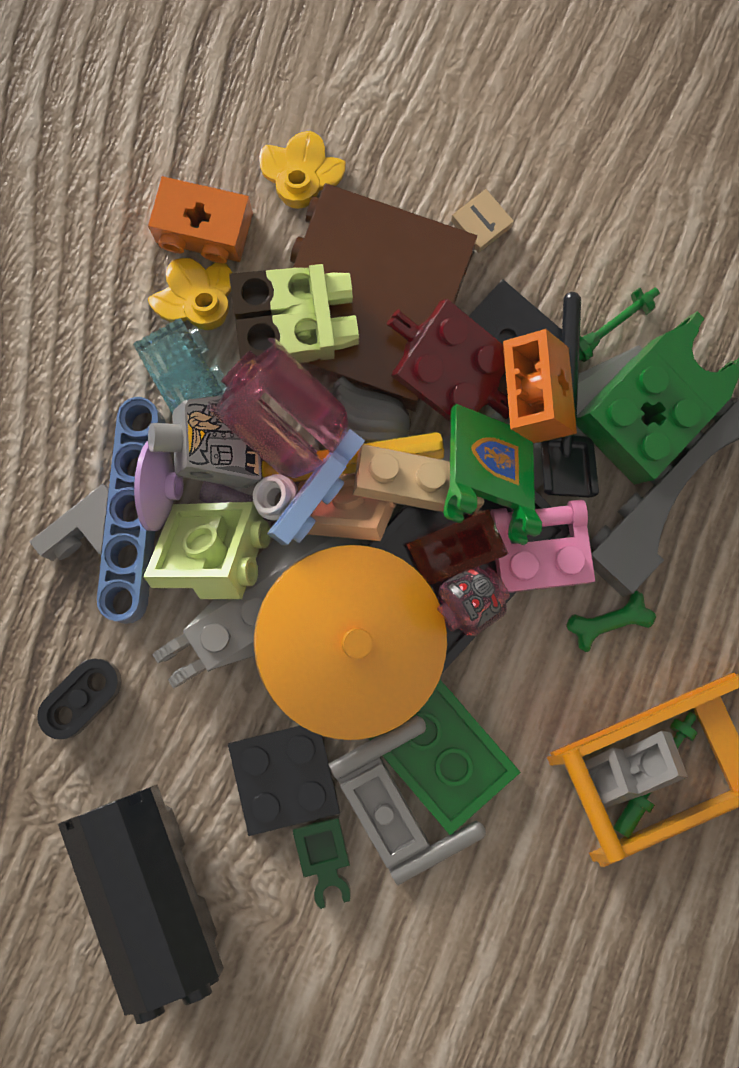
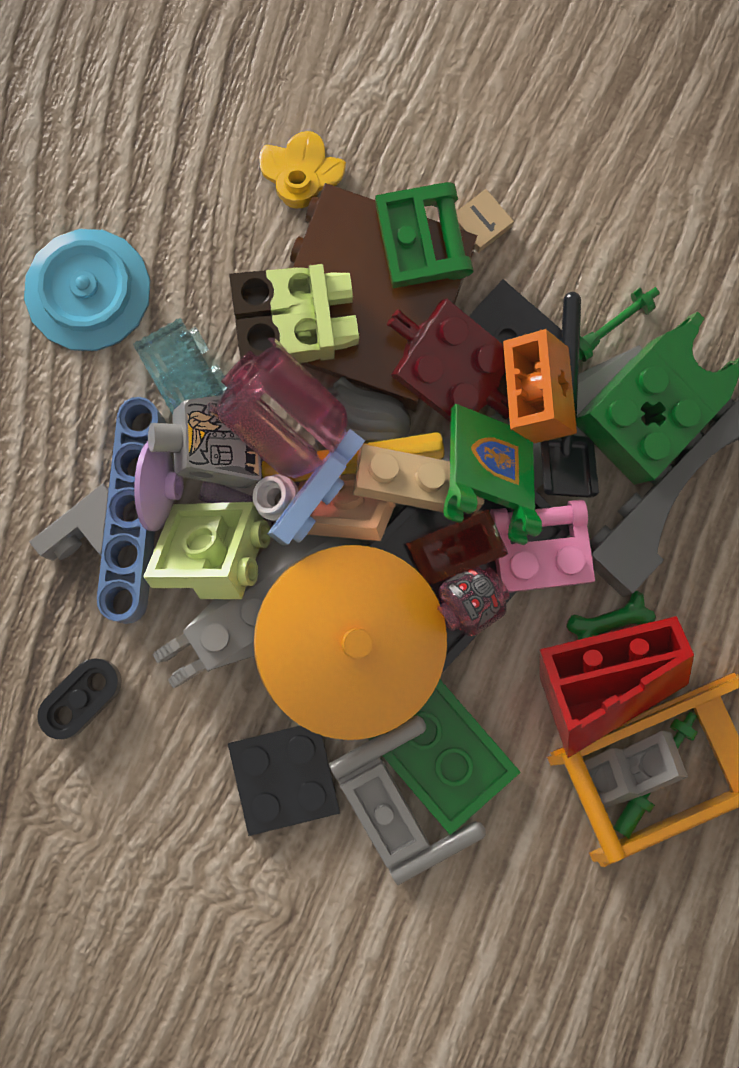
black brick [58,784,224,1024] -> none
orange brick [148,176,253,263] -> none
yellow plate [148,258,232,330] -> none
dark green plate [292,817,351,909] -> none
none -> medium azure piece [24,229,151,351]
none -> green plate [375,182,474,289]
none -> red wedge [540,616,694,758]

